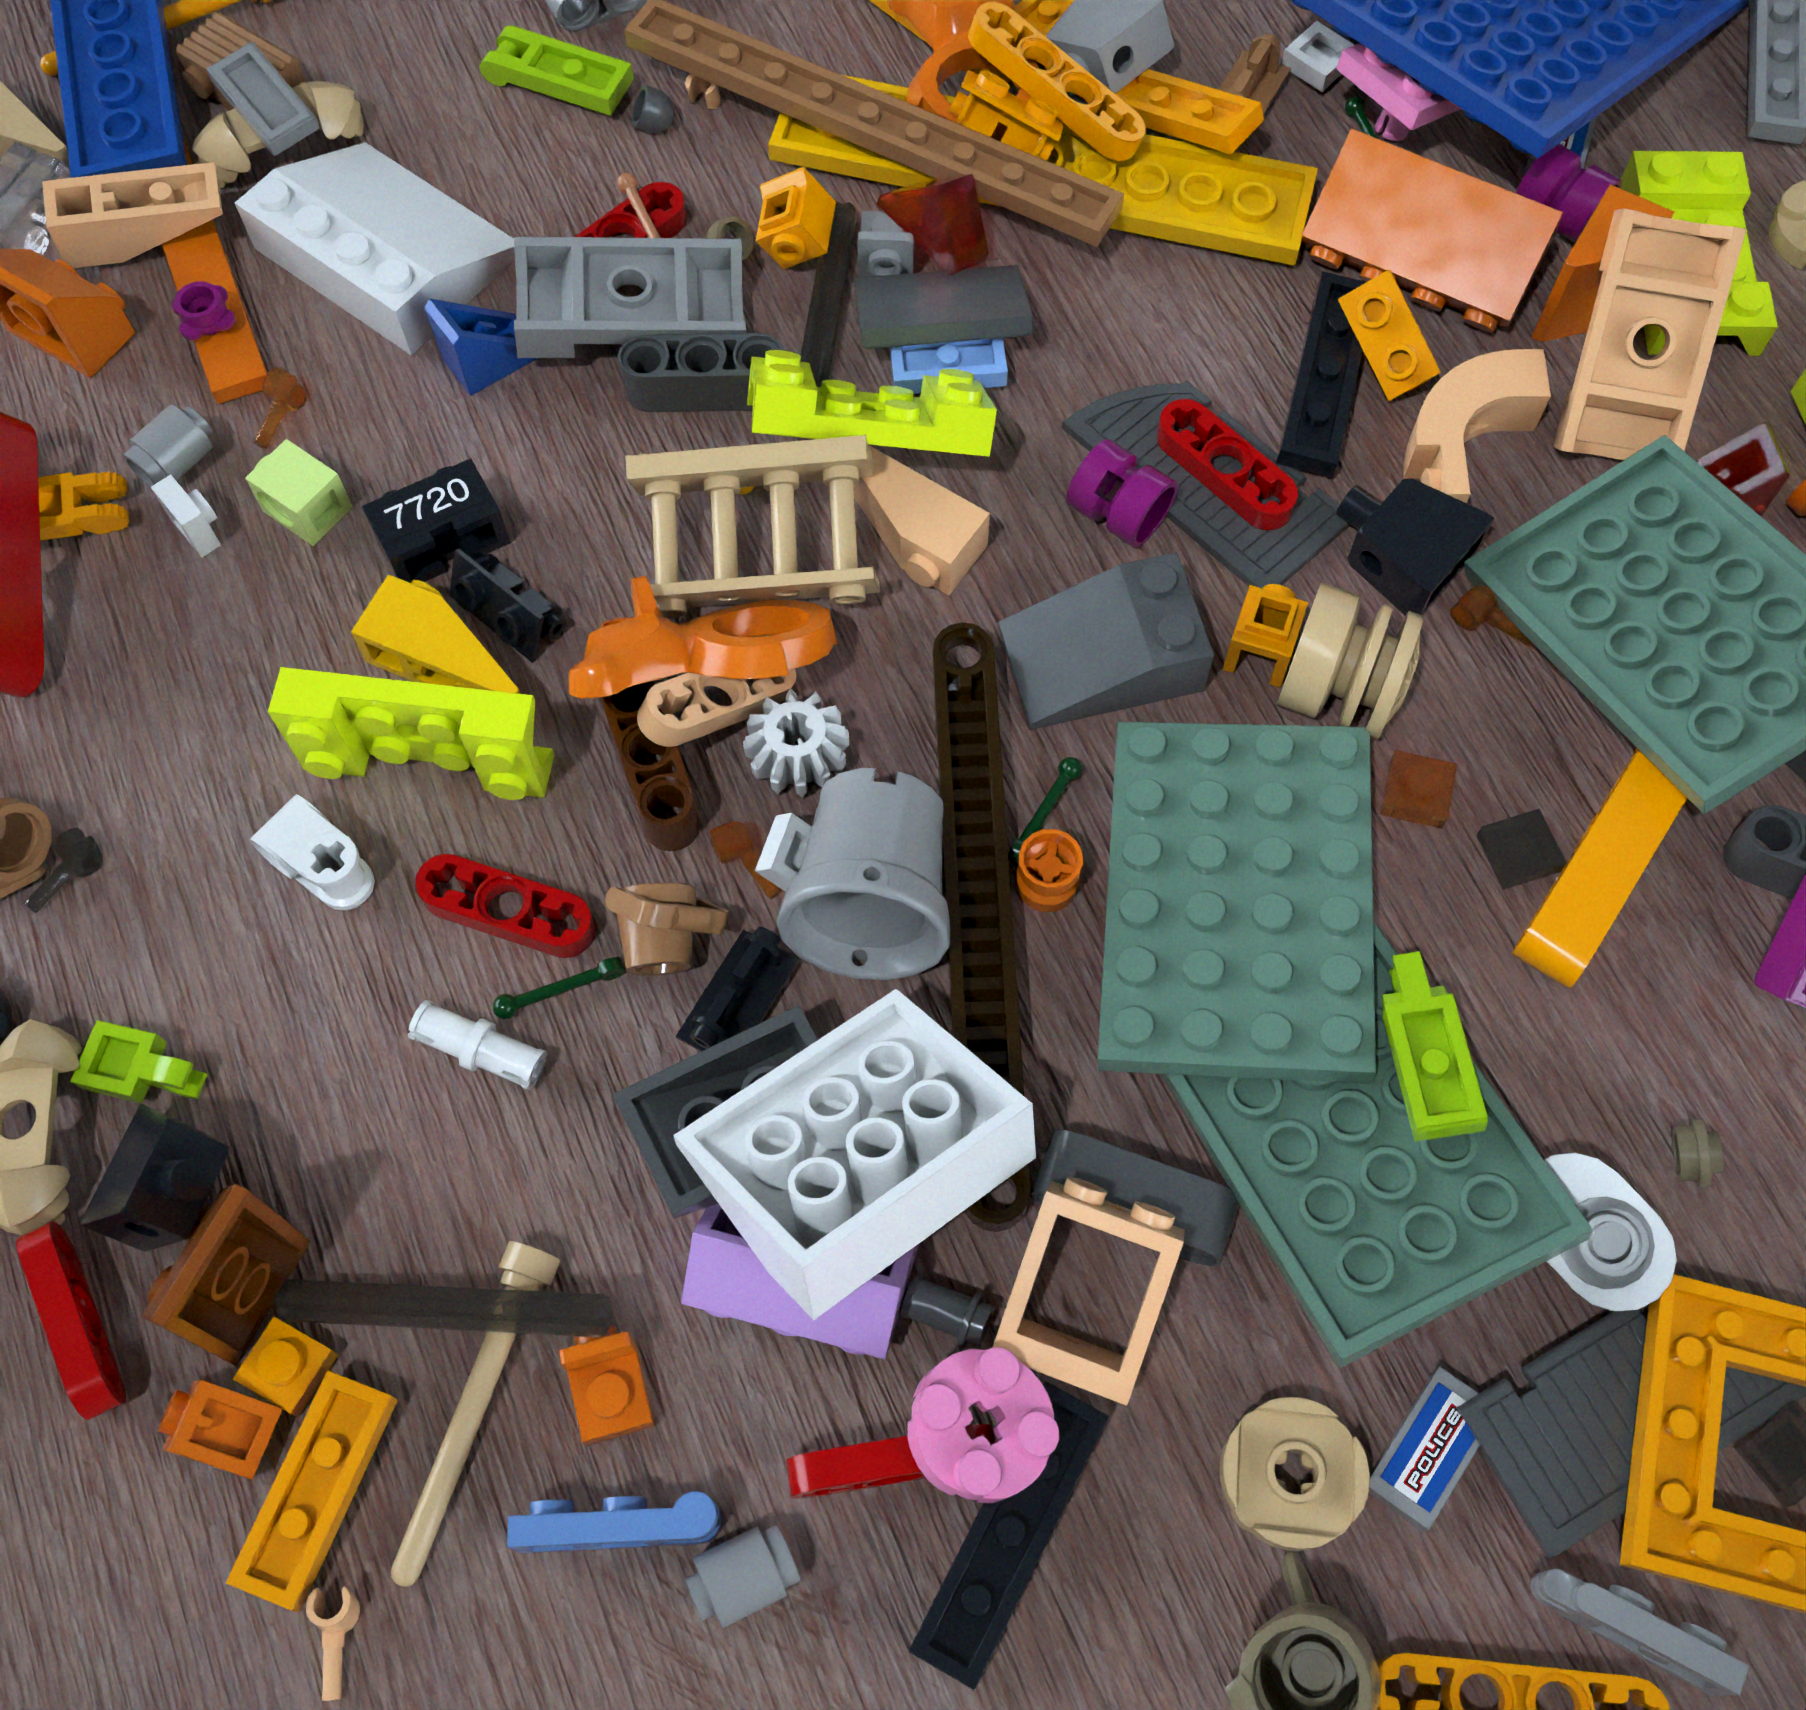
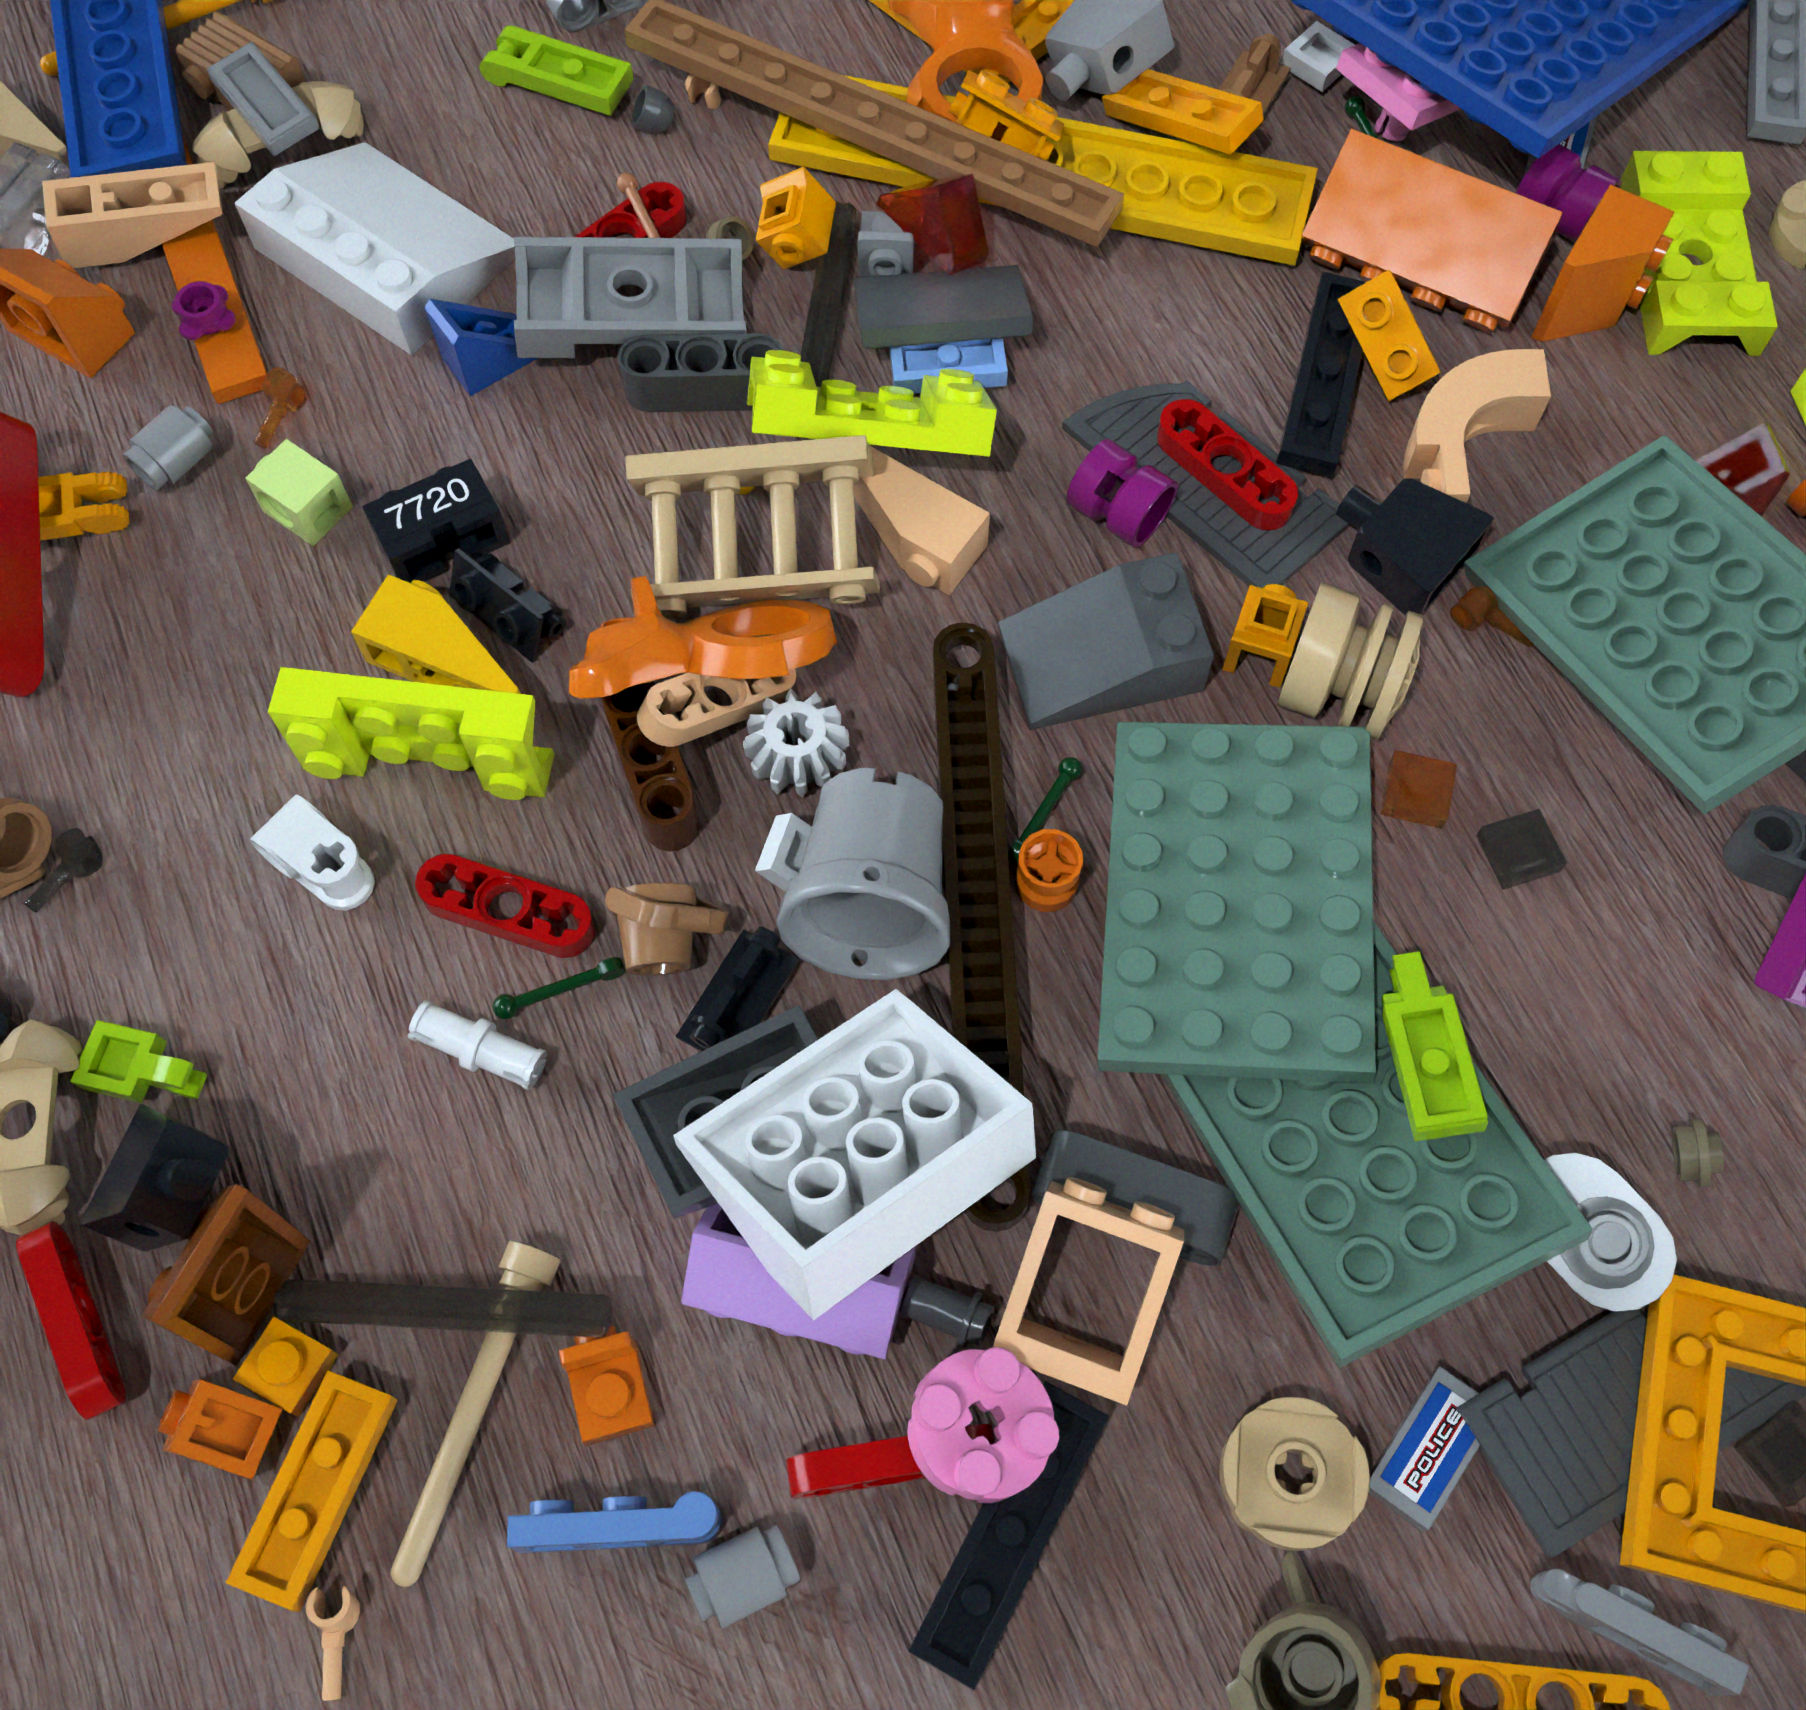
white plate [151,475,221,558] -> none
clear orange hand [710,821,782,900] -> none
light orange beam [968,2,1146,161] -> none
light orange beam [1511,748,1687,989] -> none
light nougat piece [1553,209,1746,460] -> none

